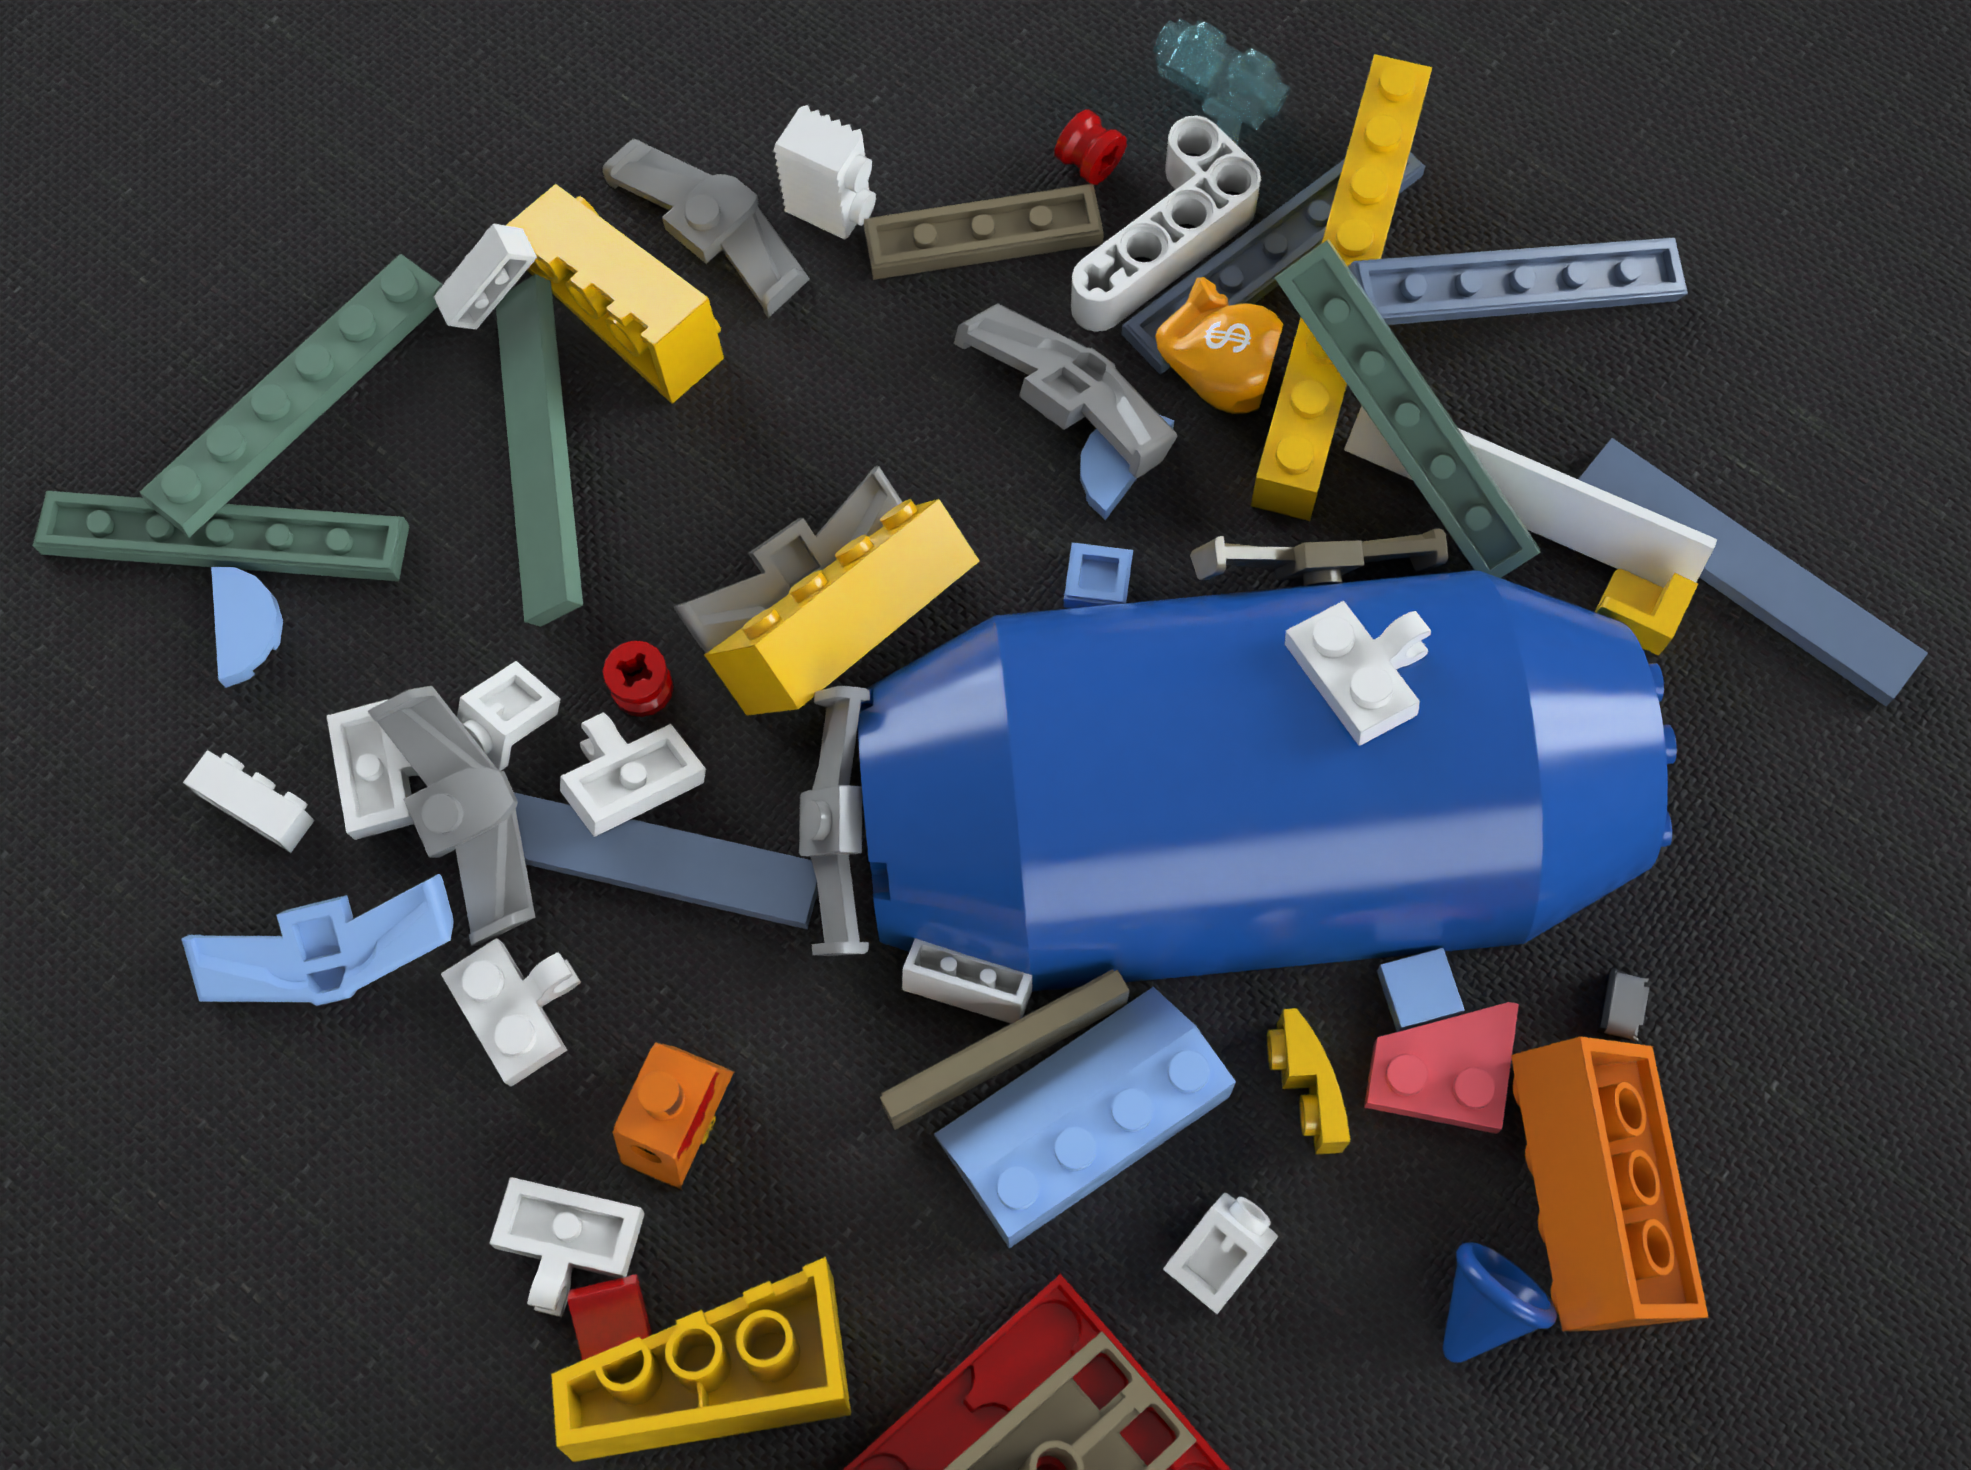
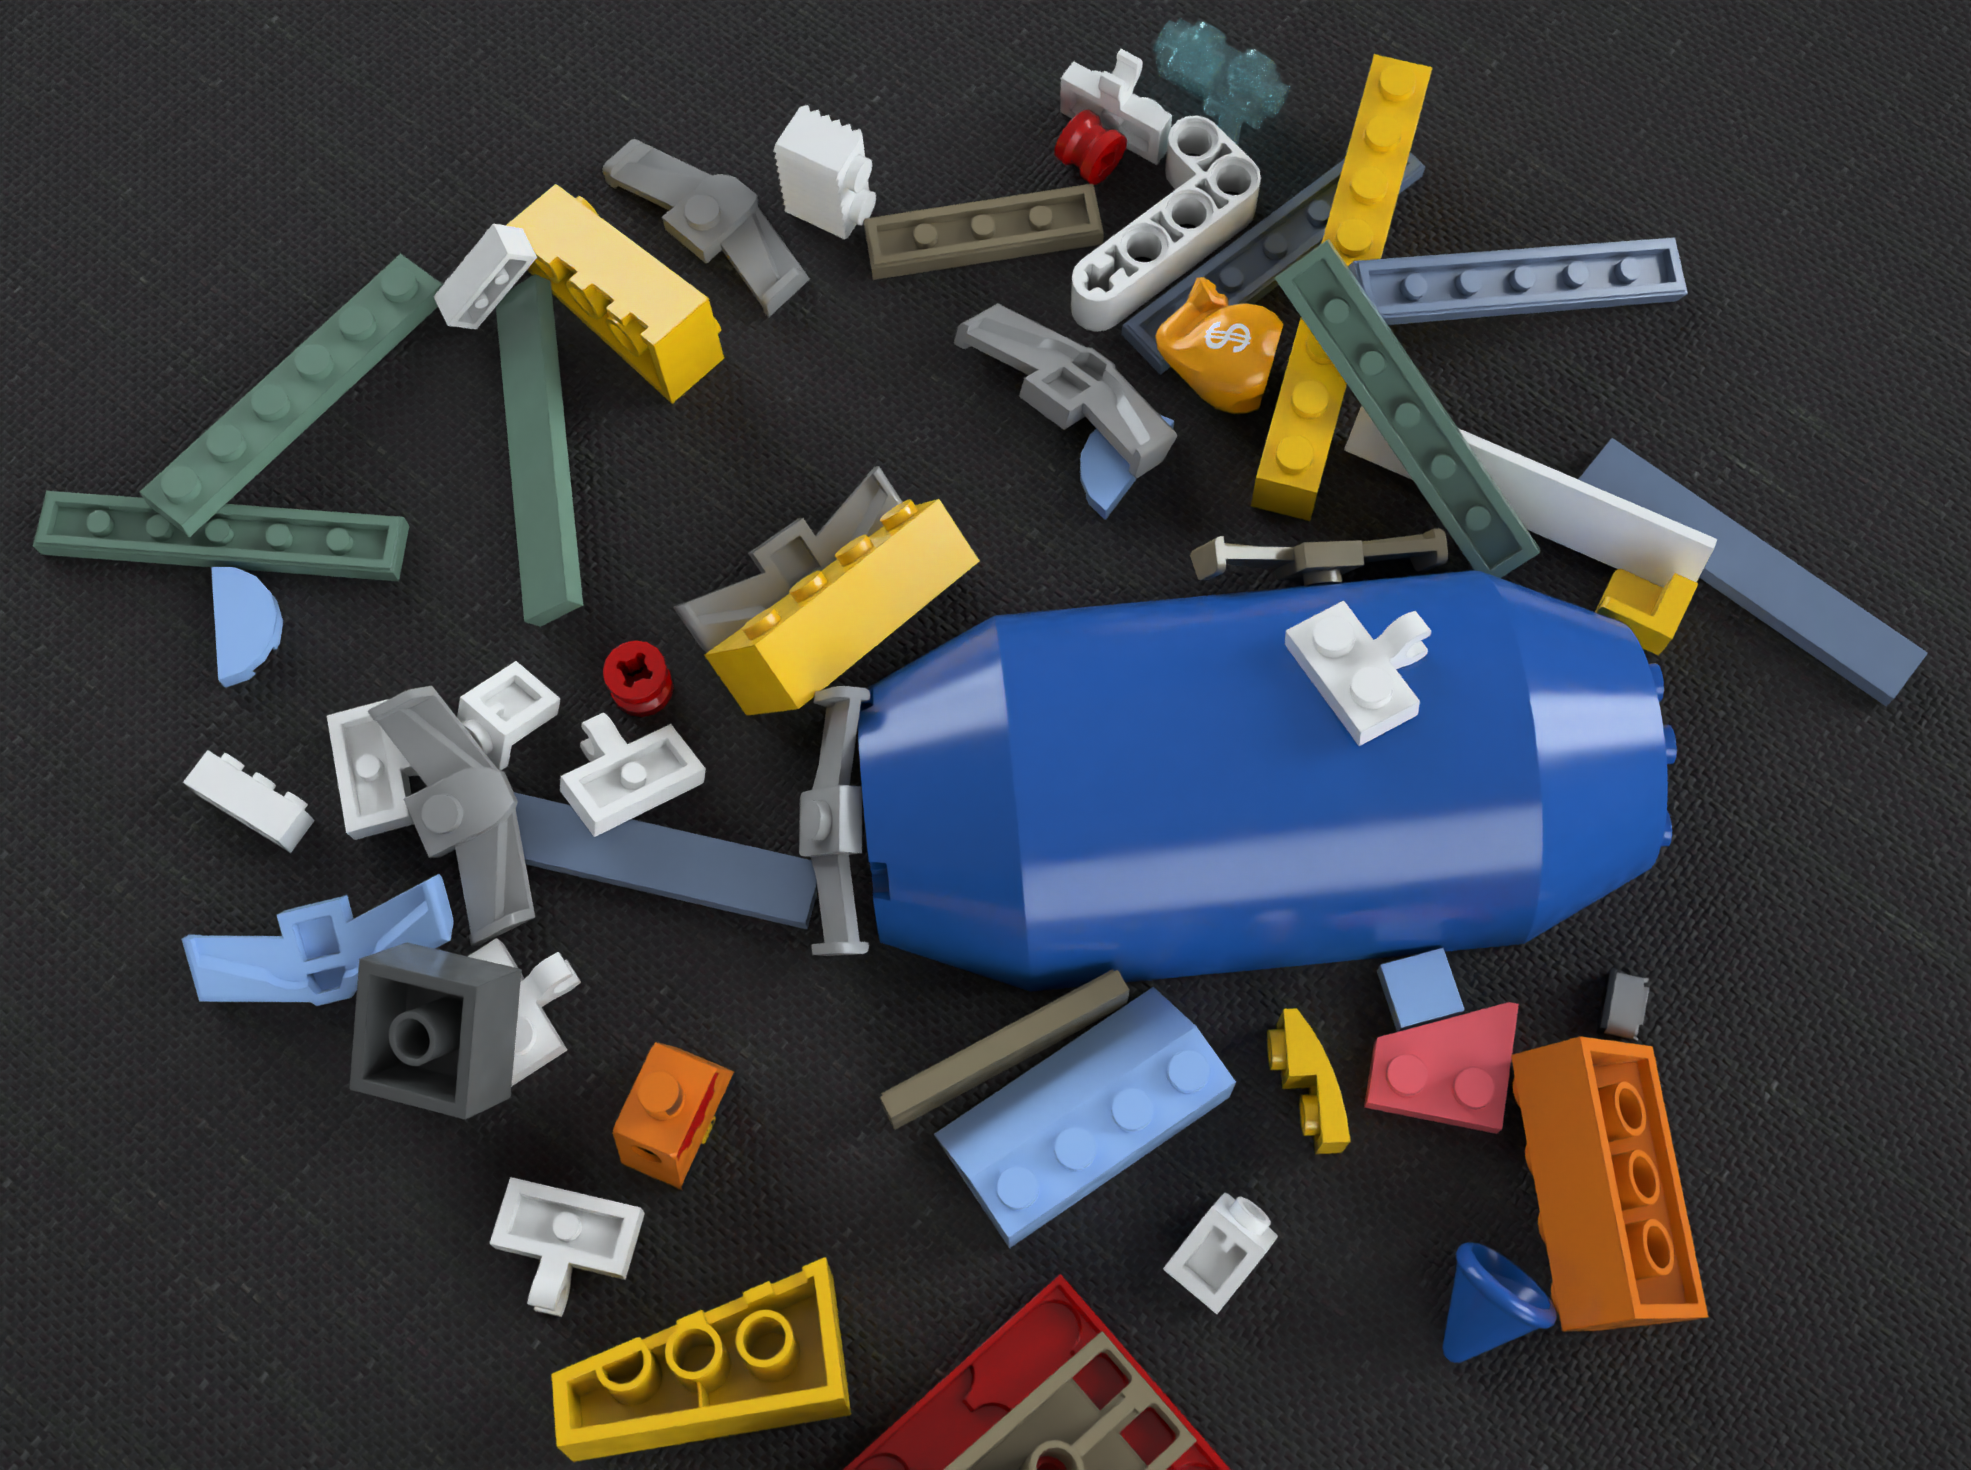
red tile [567,1274,652,1360] -> none
white piece [902,938,1033,1024] -> none
light blue tile [1064,543,1133,608] -> none
none -> dark grey brick [349,943,522,1120]
none -> white plate [1060,49,1172,165]

